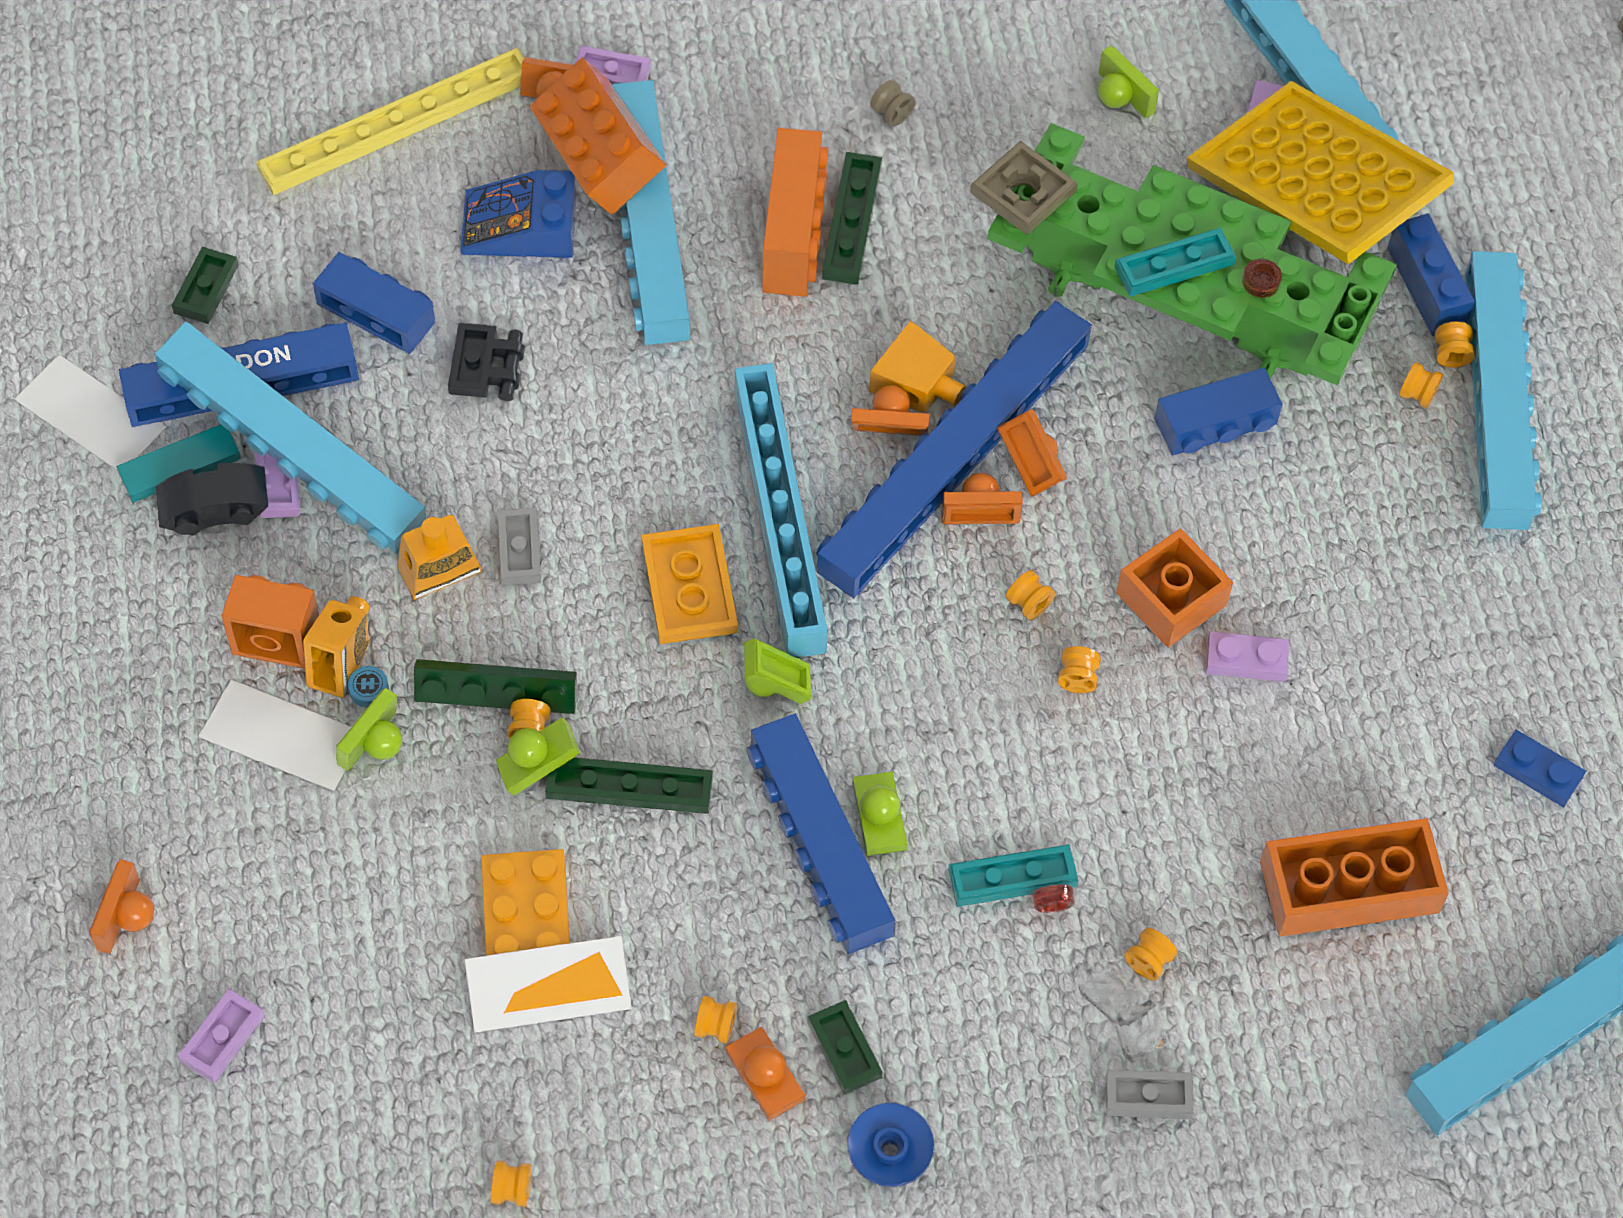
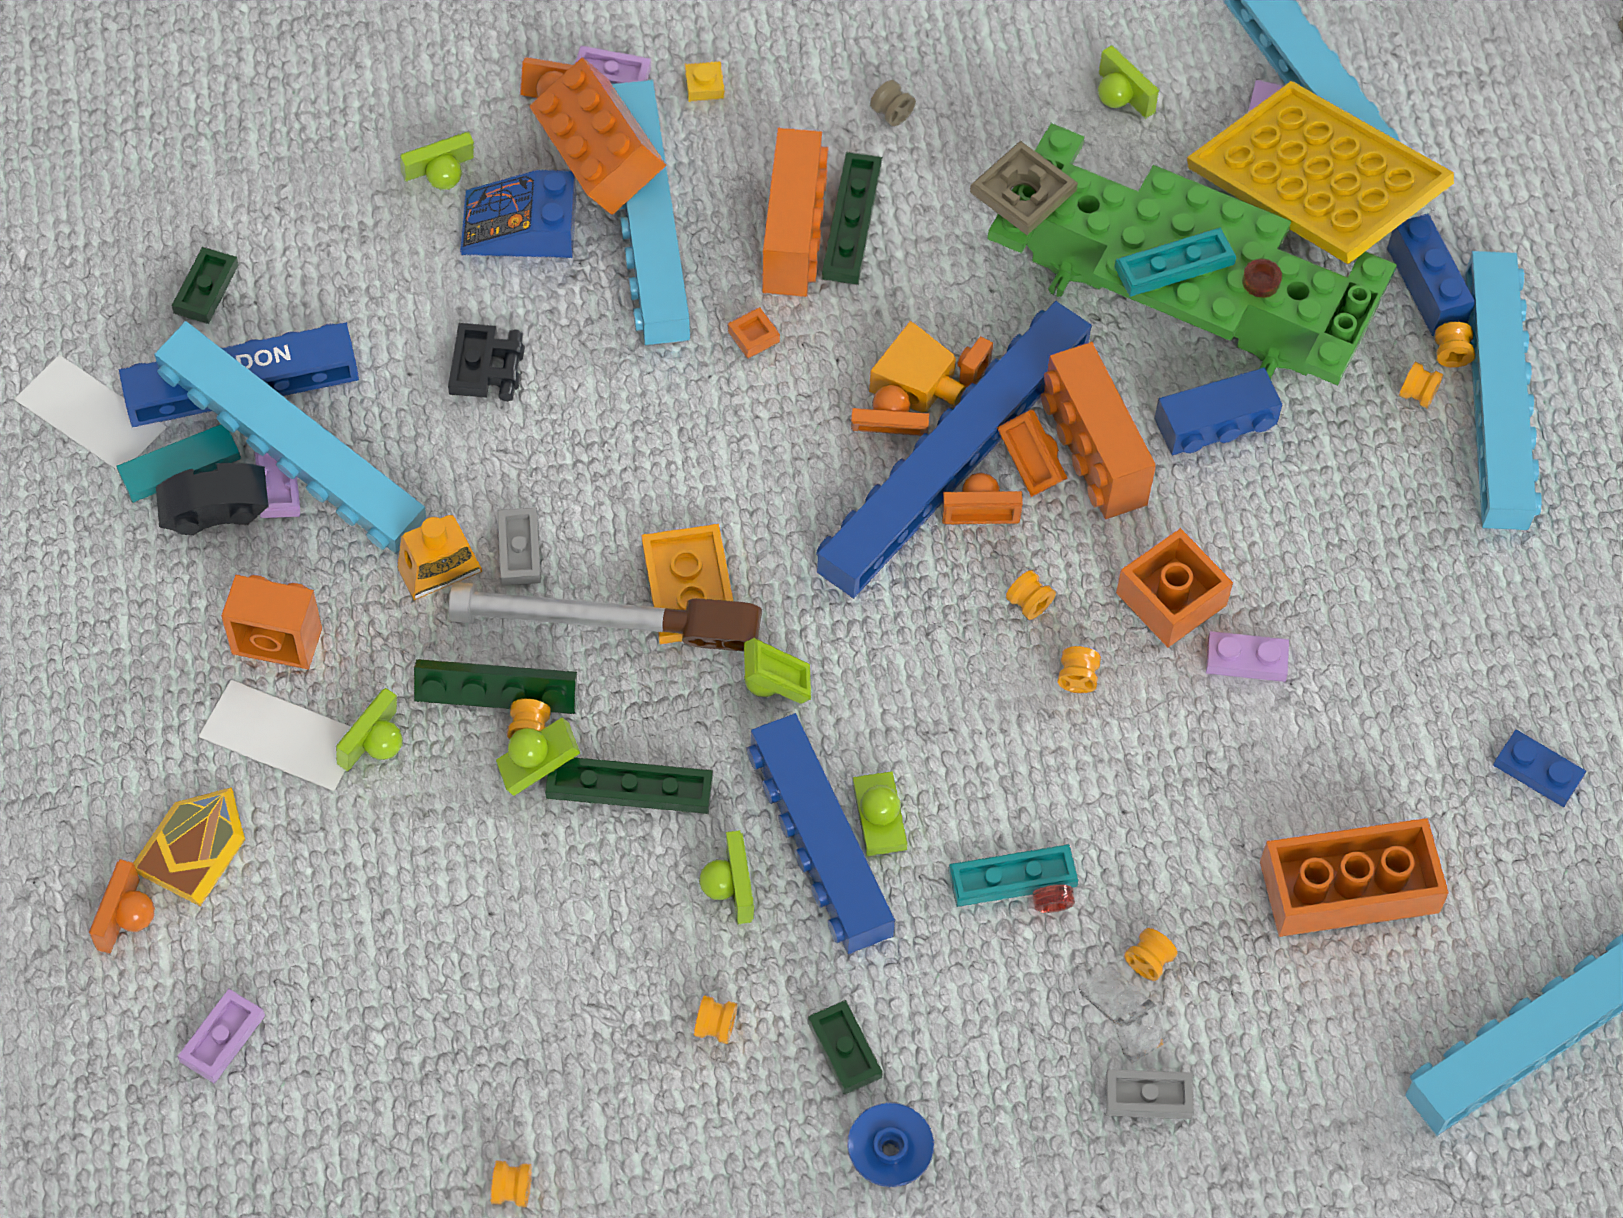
light yellow tile [256,48,524,196] -> none
light orange torso [303,596,370,698] -> none
blue brick [313,252,436,354] -> none
dark azure tile [348,666,389,708] -> none
white sticker [465,936,632,1032] -> none
light orange plate [481,849,570,956] -> none
orange tile [725,1026,806,1121] -> none
medium azure brick [735,363,828,658] -> none
none -> tile [133,787,245,907]
none -> lime tile [400,132,474,190]
none -> piece [449,582,762,652]
none -> yellow plate [685,61,725,102]
none -> lime tile [699,830,754,924]
none -> orange plate [728,307,780,359]
none -> orange plate [957,336,993,388]
none -> orange brick [1041,342,1156,520]

